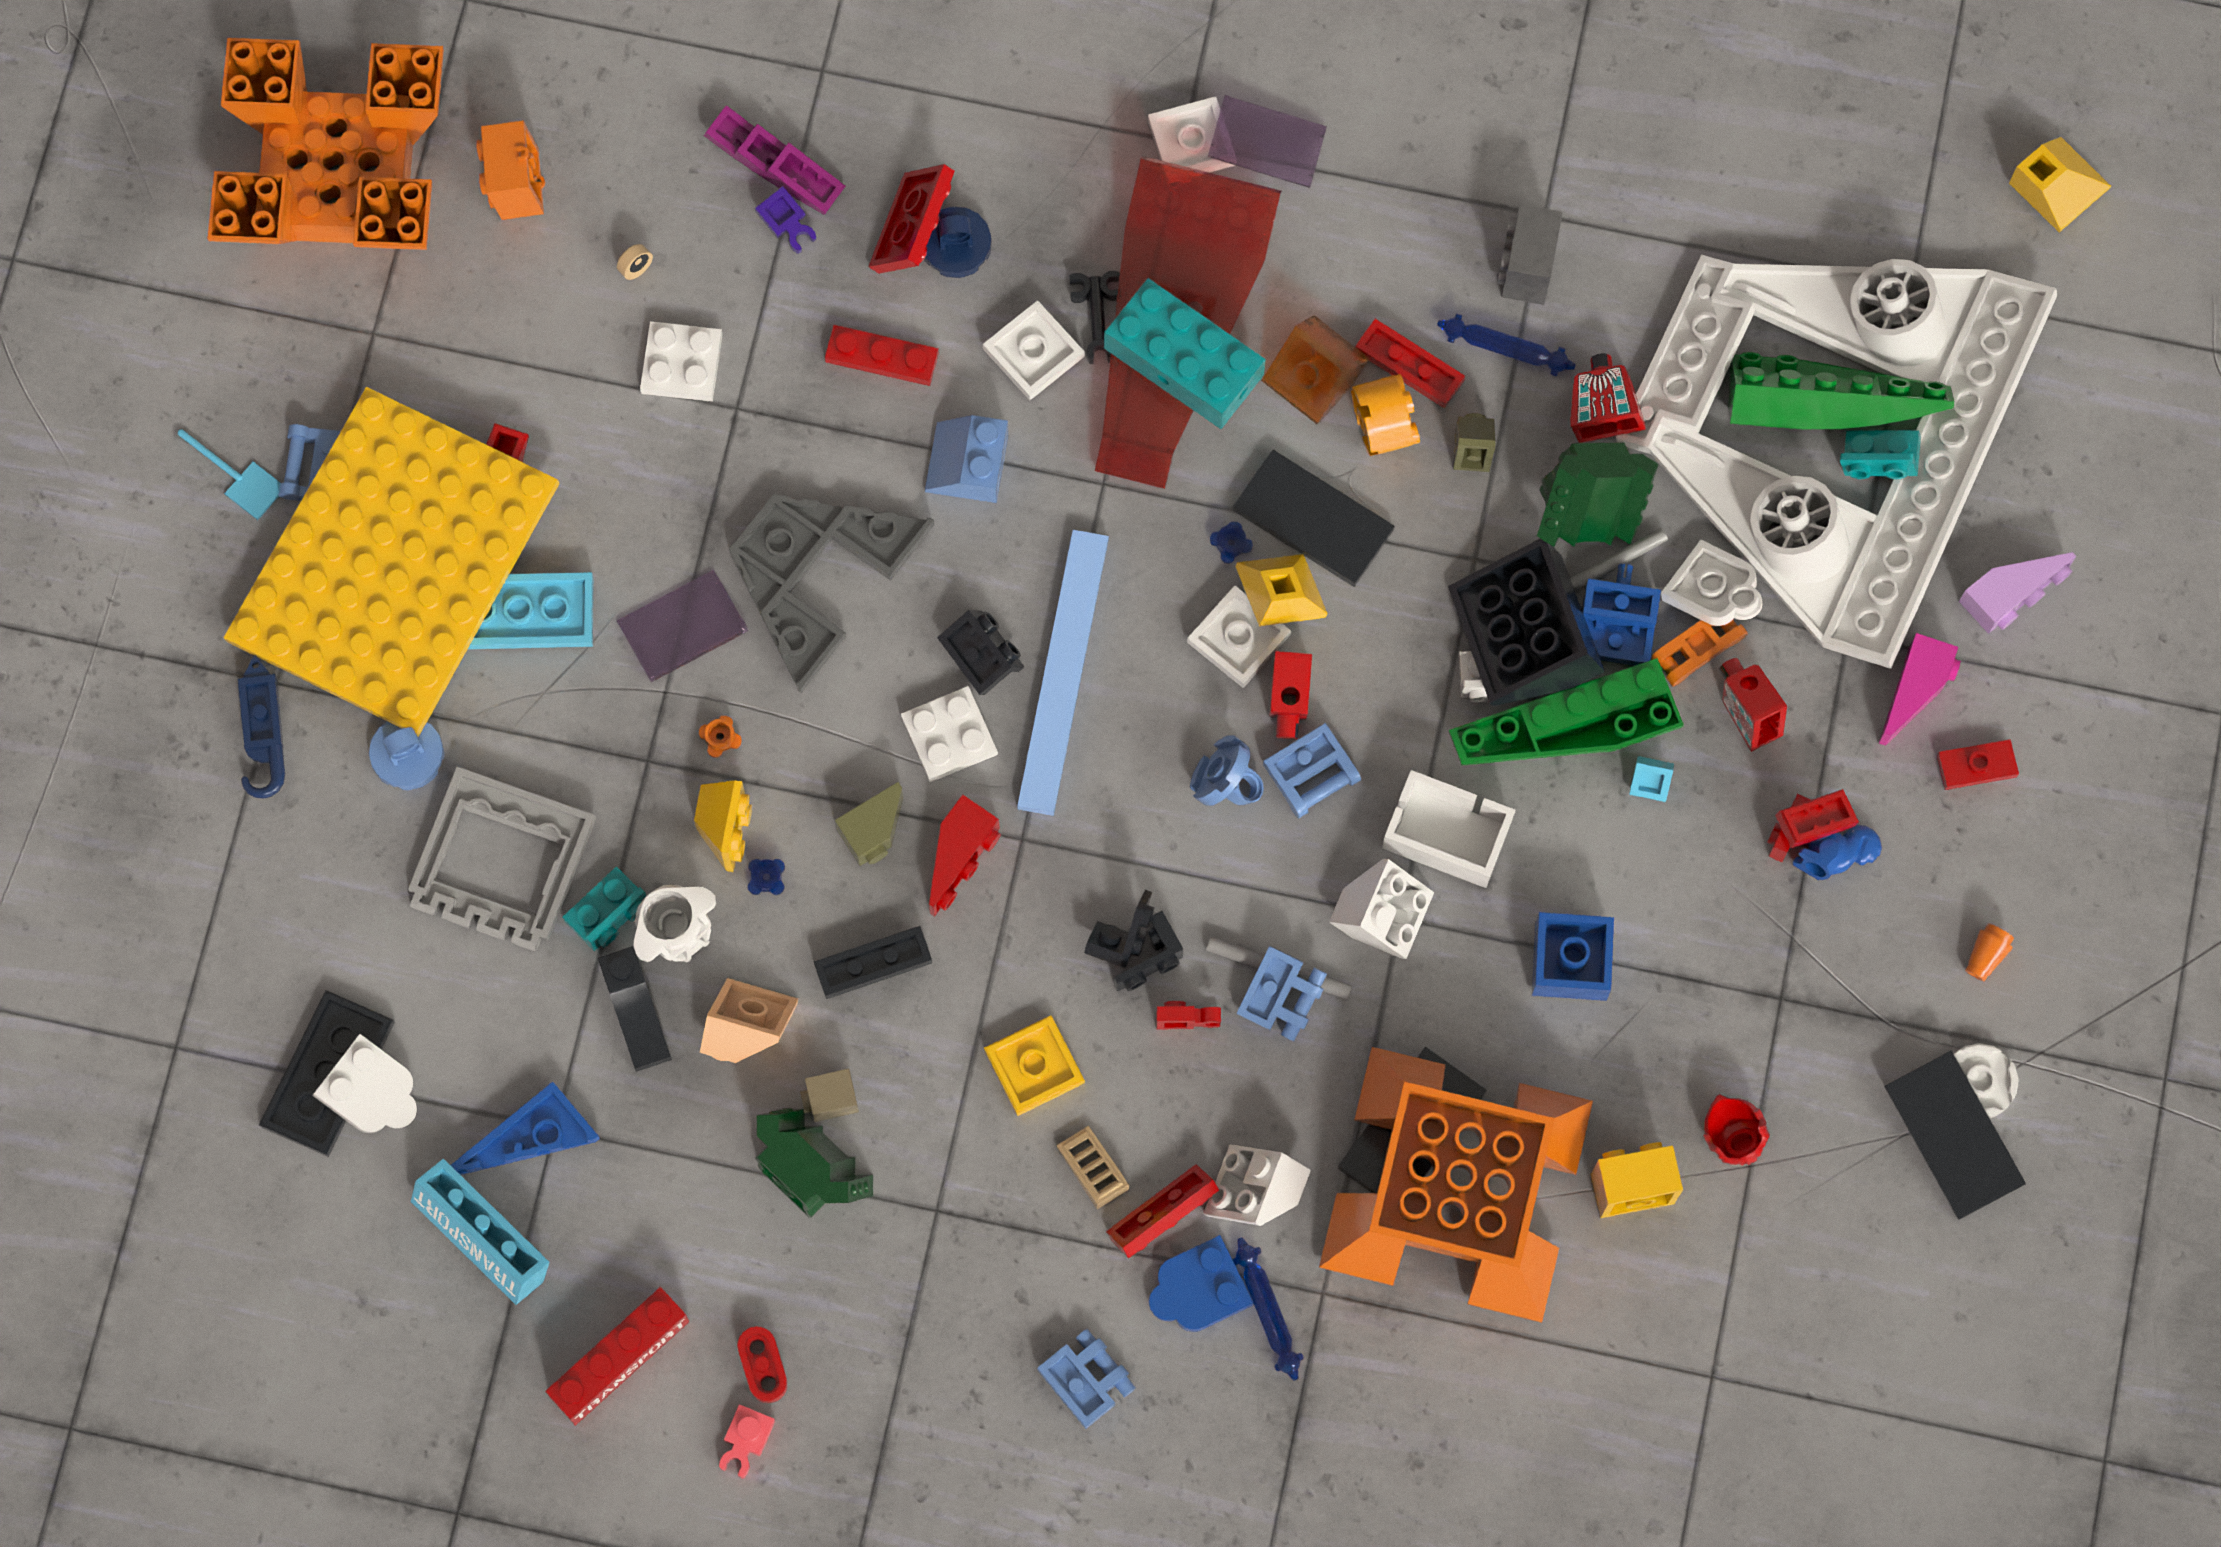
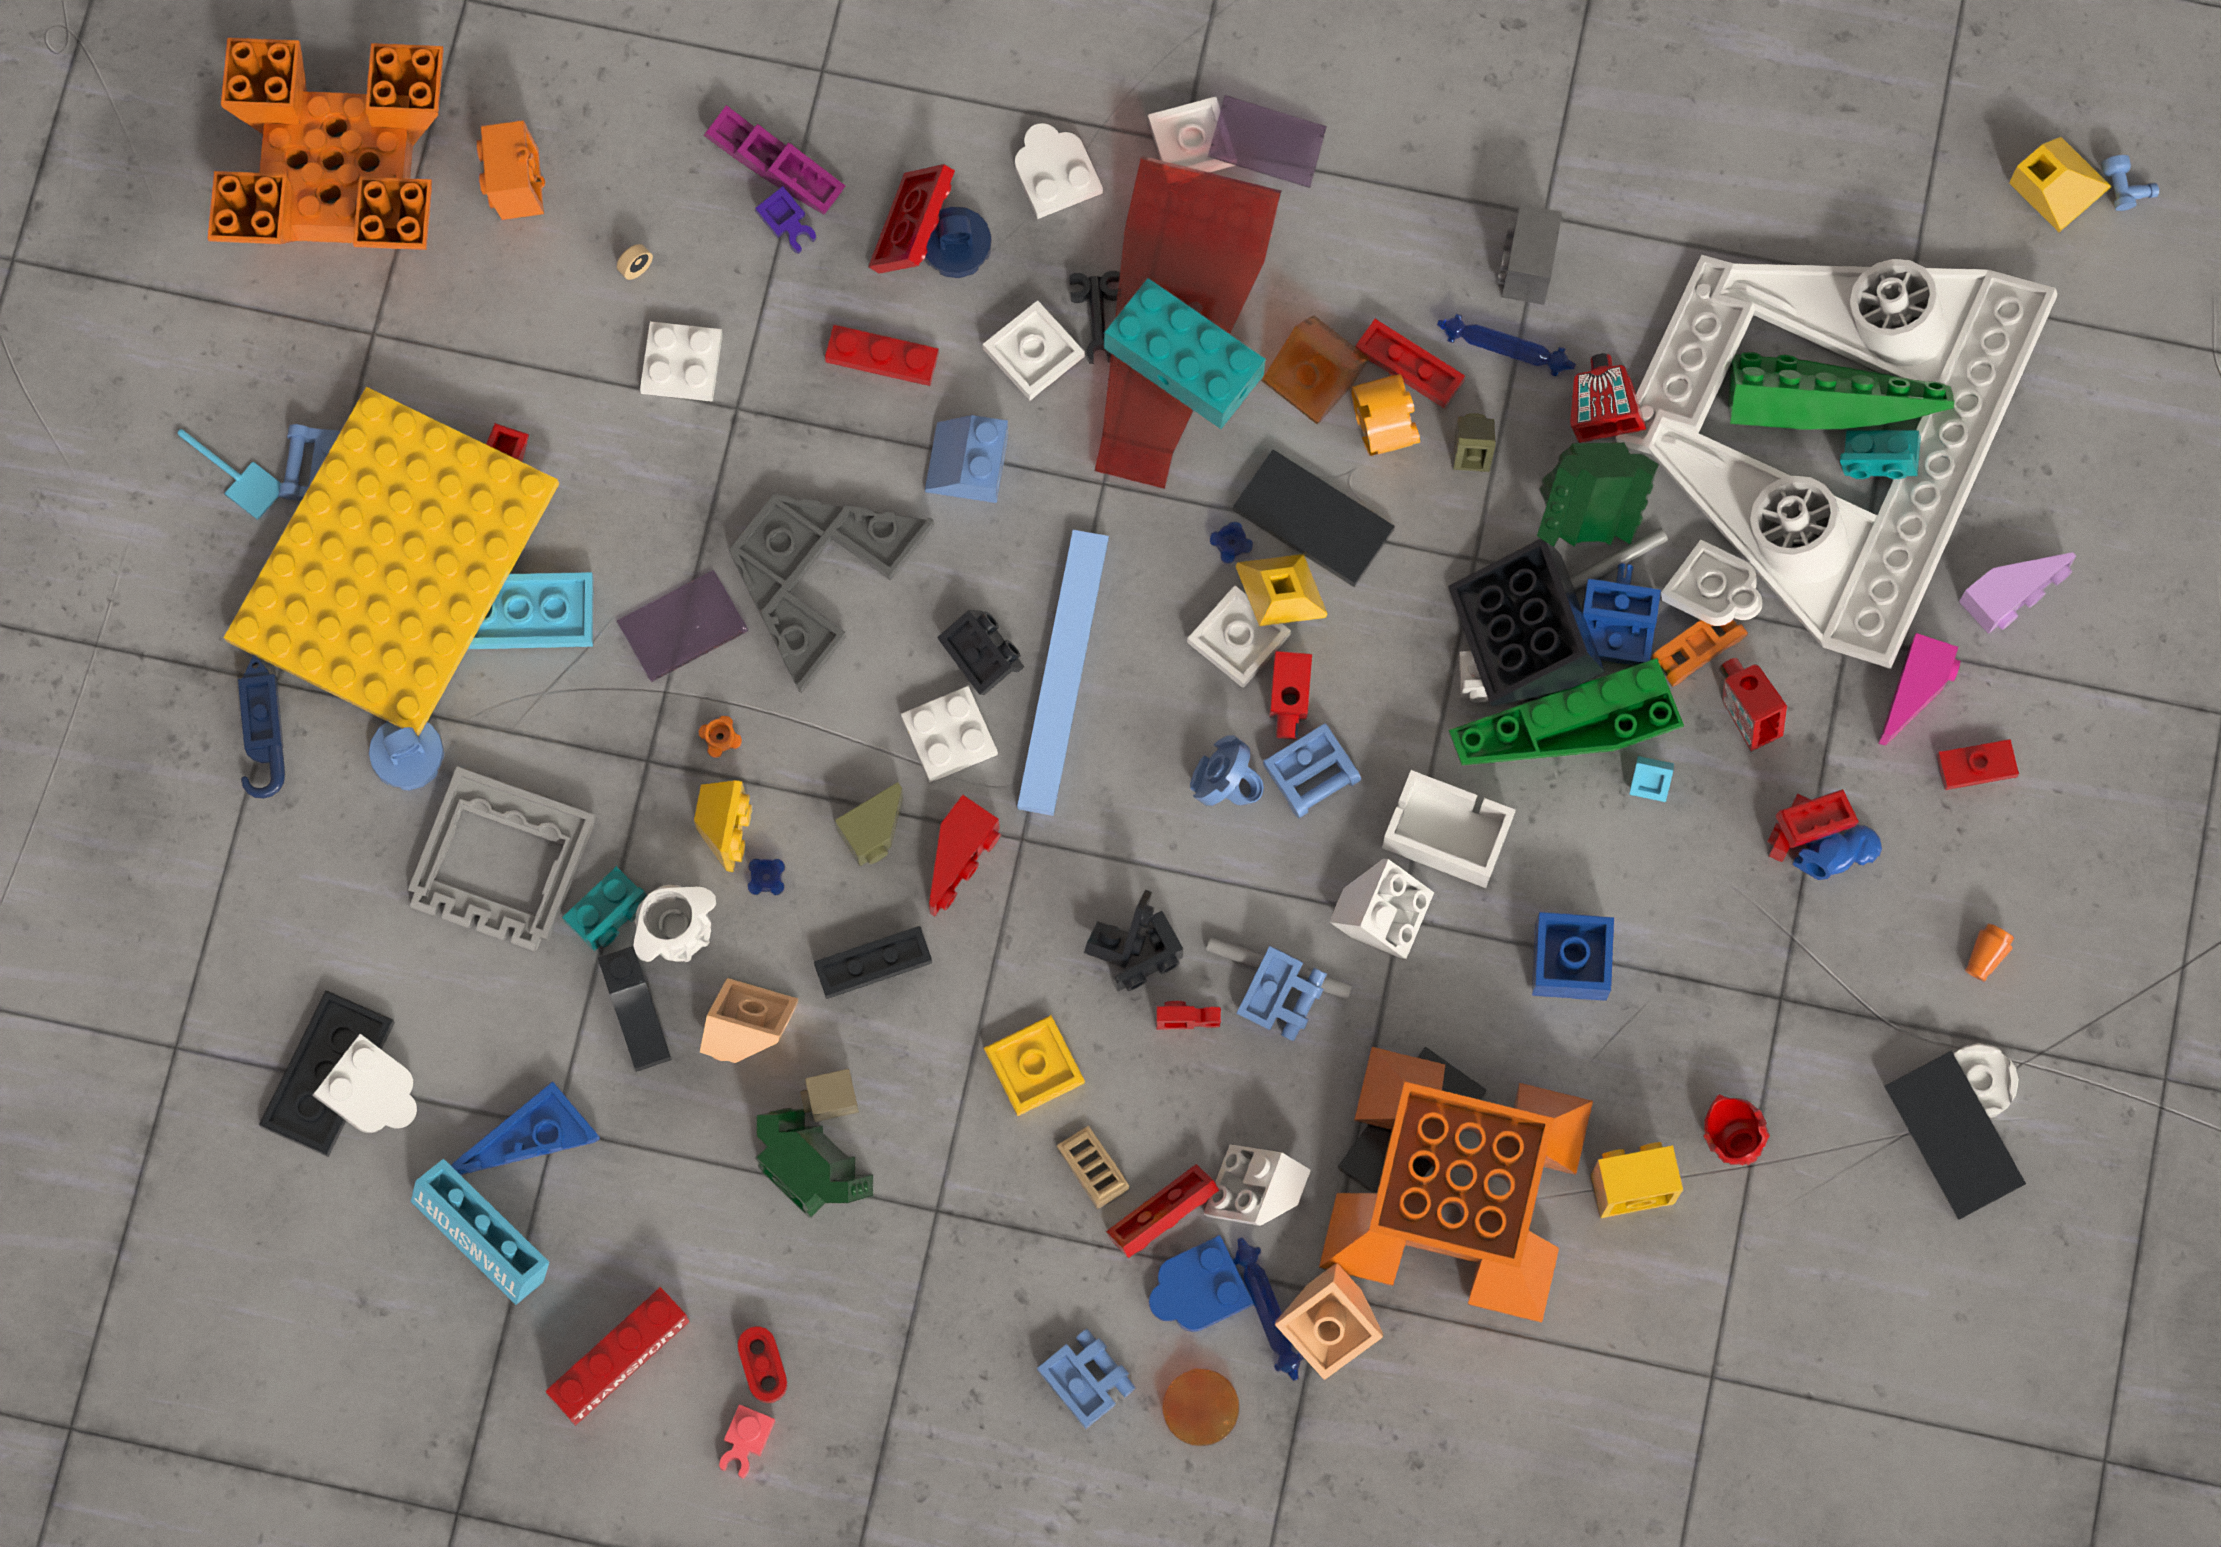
none -> white plate [1015,123,1103,219]
none -> clear orange dish [1163,1368,1239,1446]
none -> light nougat slope [1275,1263,1383,1380]
none -> medium blue piece [2101,155,2159,211]

